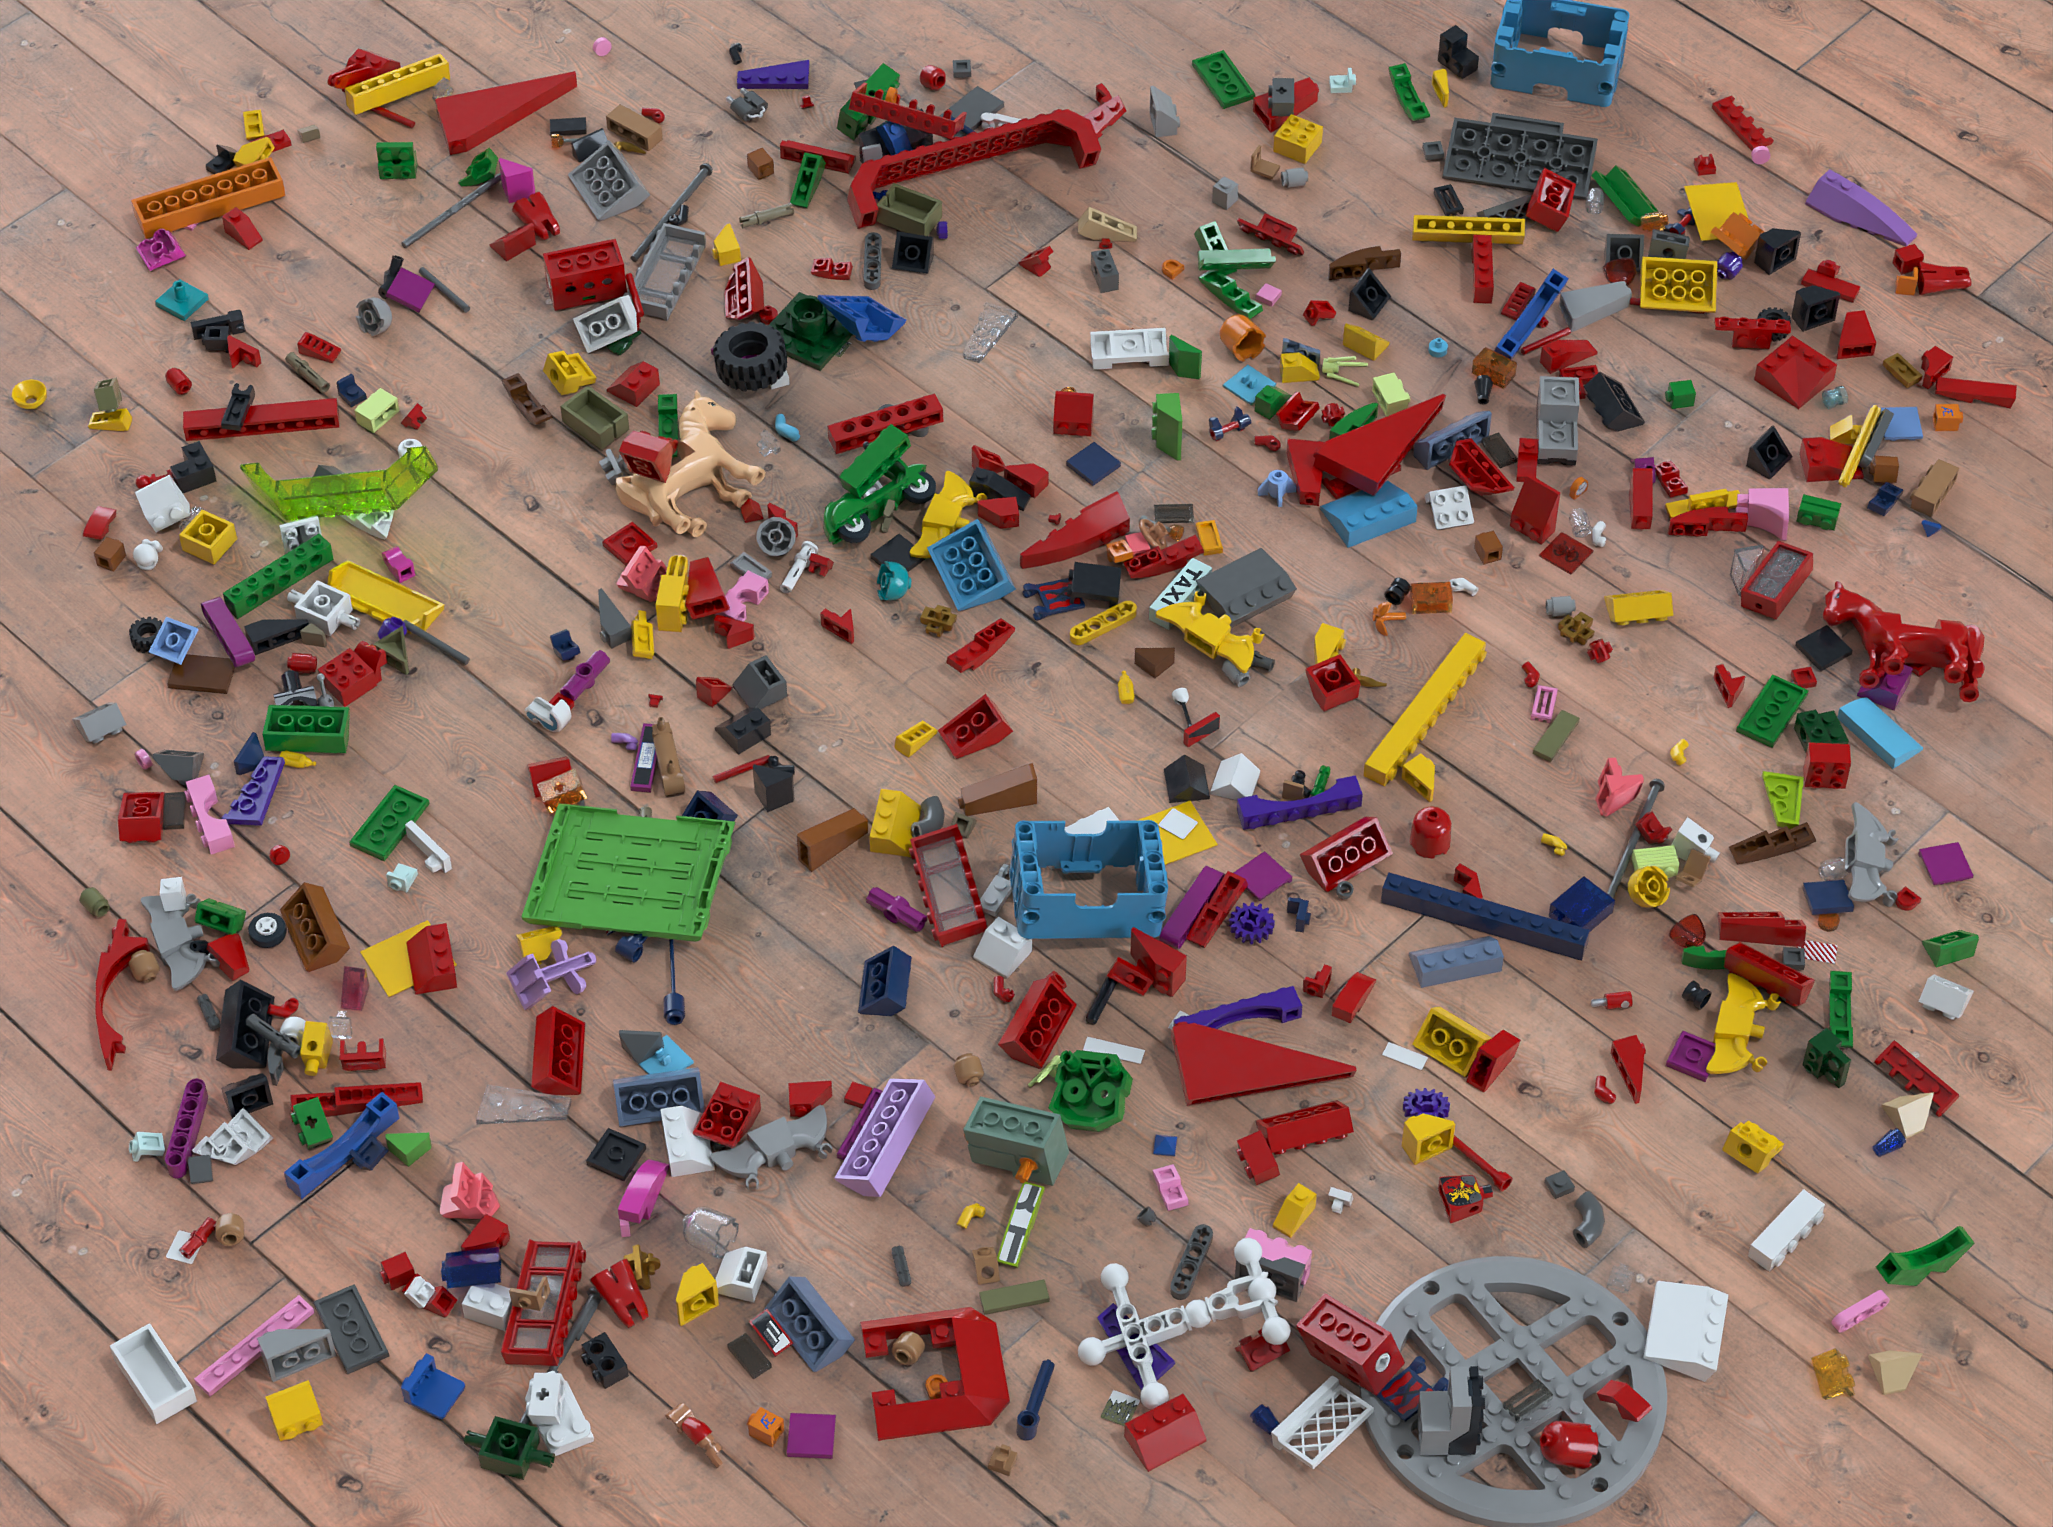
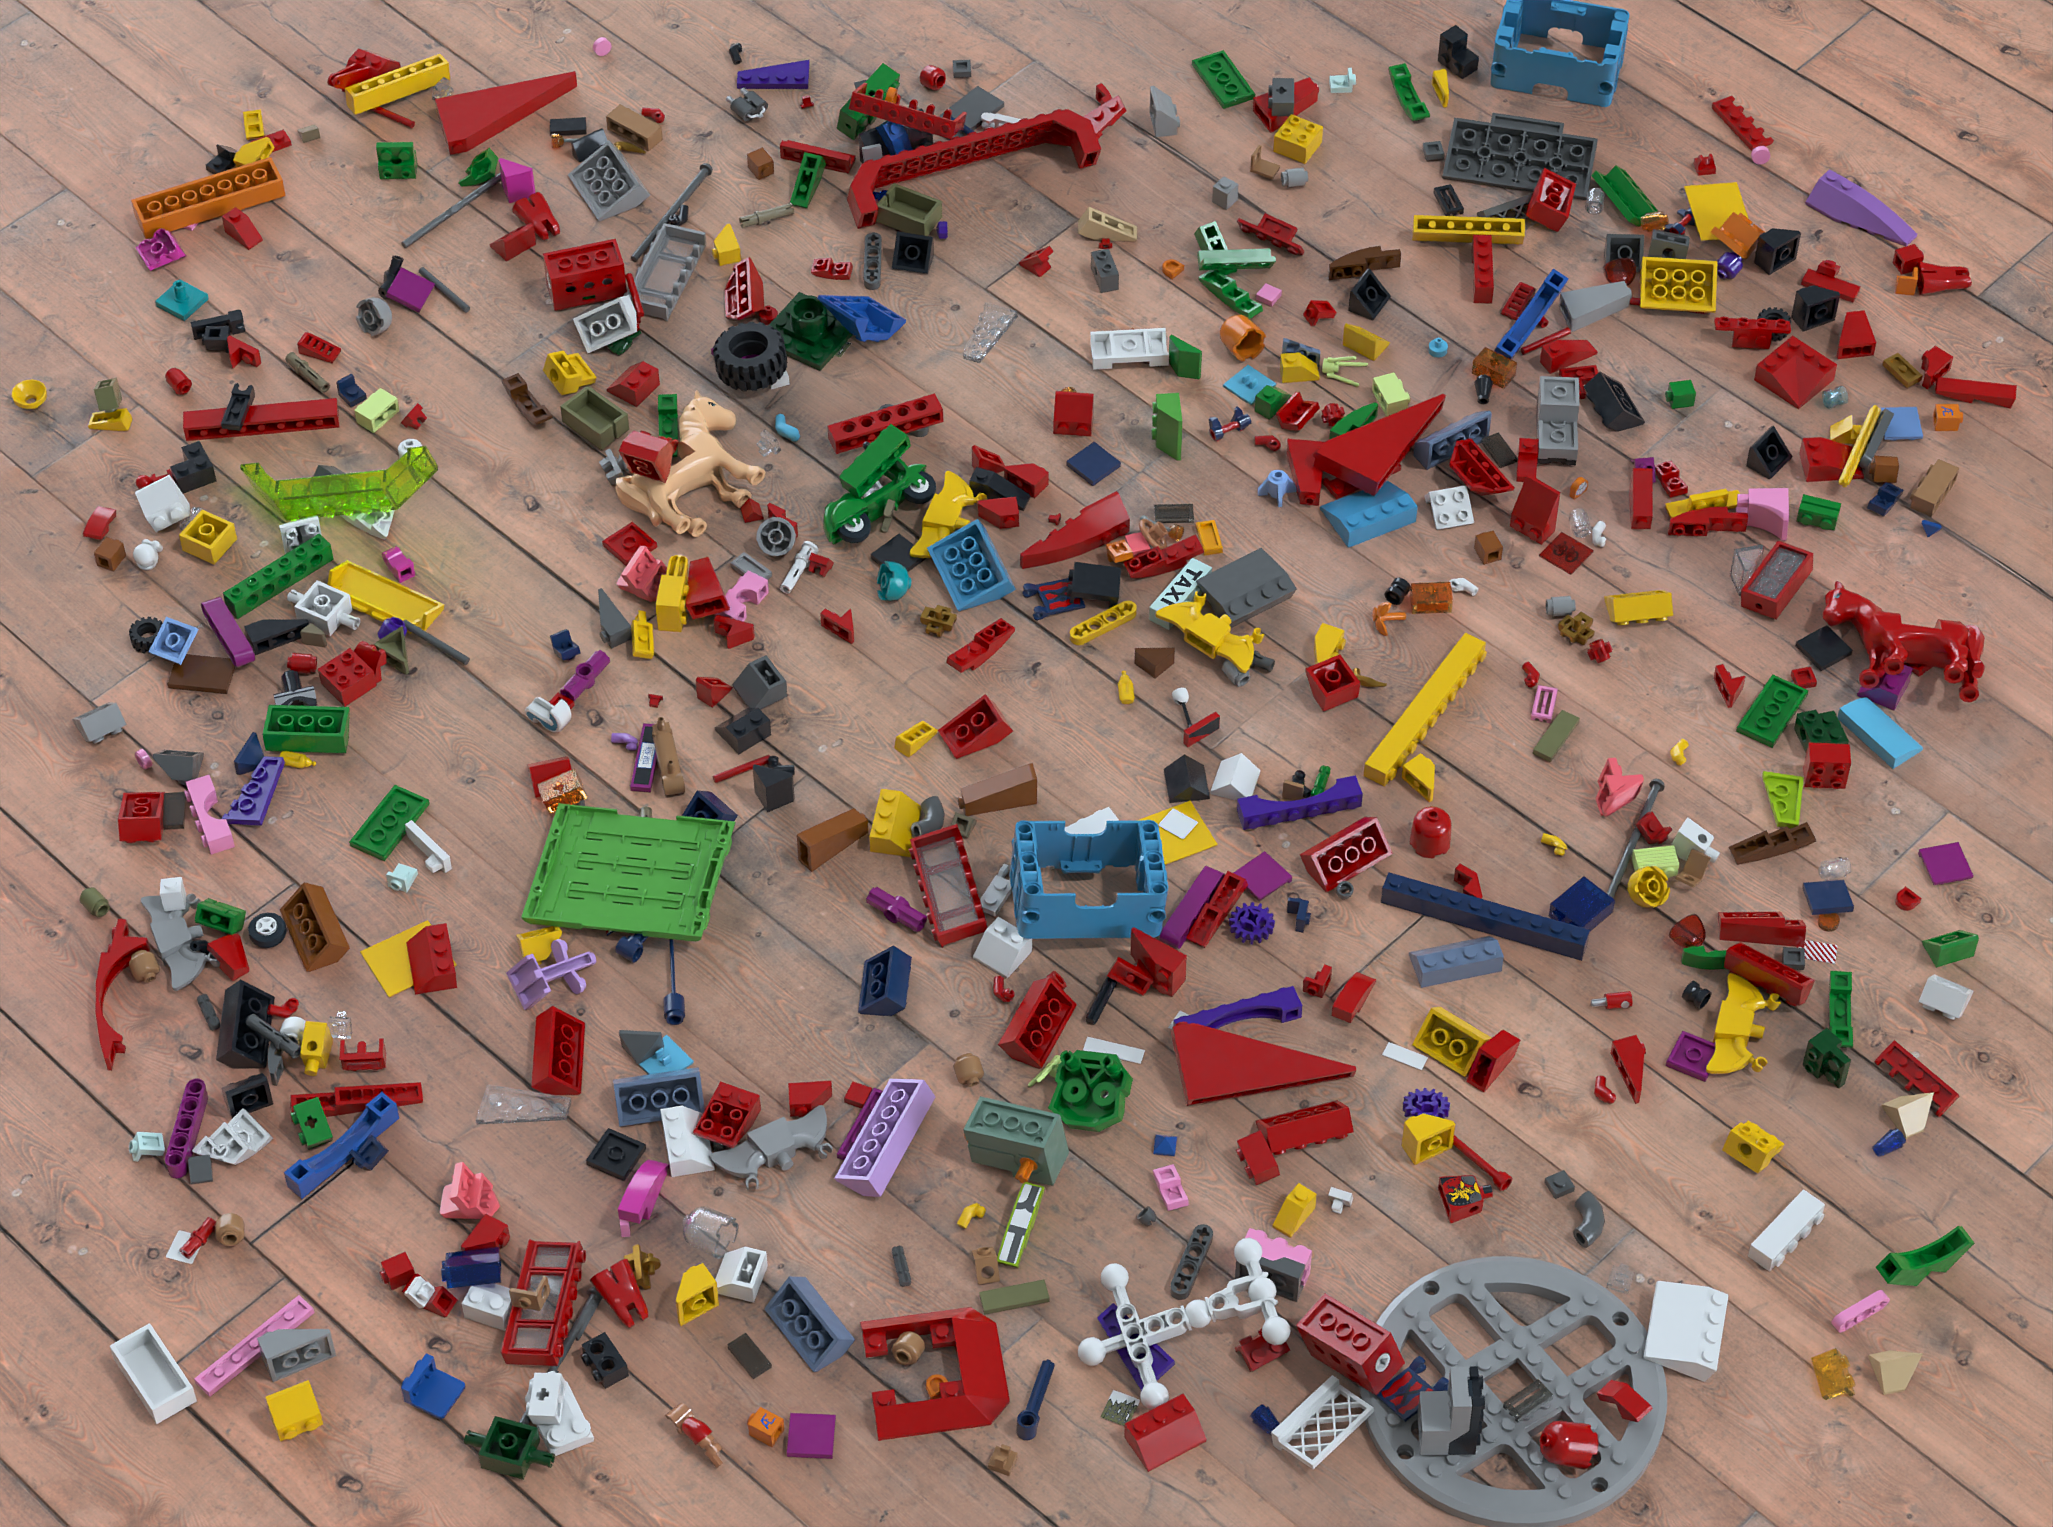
red plate [269,845,290,865] -> none
dark grey tile [313,1284,390,1374] -> none
light grey hinge [317,673,334,707] -> none
clear pink slope [341,966,369,1011] -> none
bright green slope [385,1133,432,1167] -> none
slope [749,1309,793,1357] -> none
light grey torso [1845,802,1899,907] -> none

